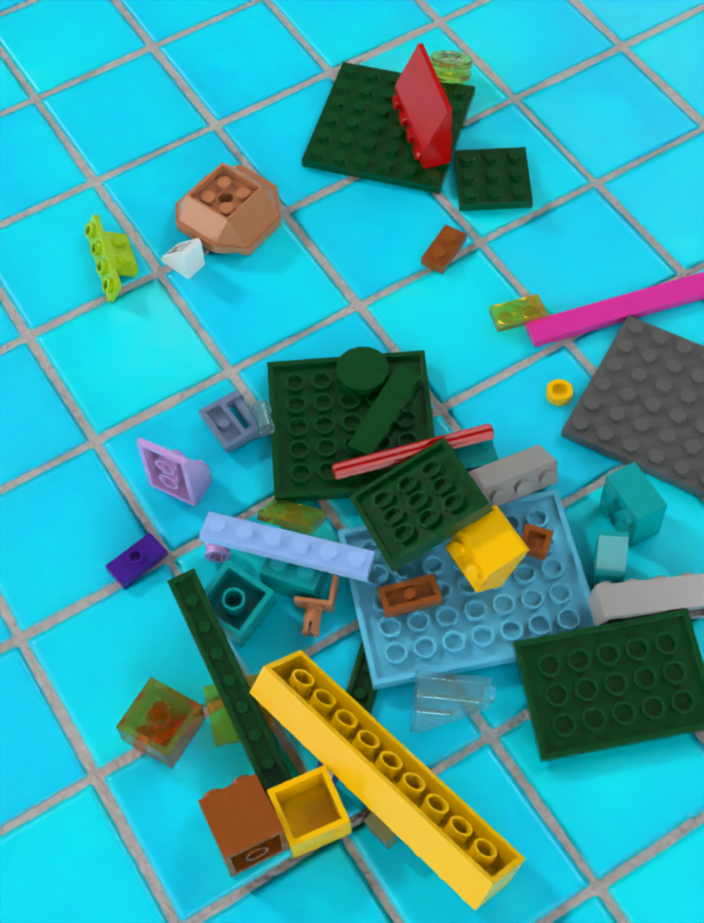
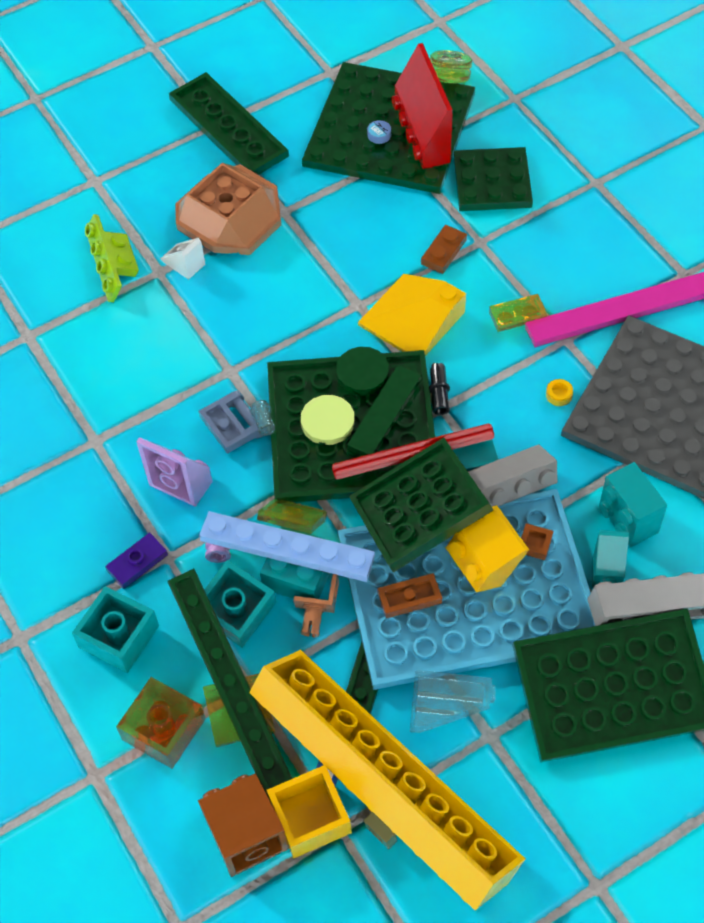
none -> teal brick [72,586,159,673]
none -> dark green plate [169,72,289,175]
none -> yellowish green tile [301,395,354,445]
none -> yellow slope [358,274,466,356]
none -> medium blue tile [367,120,391,144]
none -> black axle [429,363,450,415]

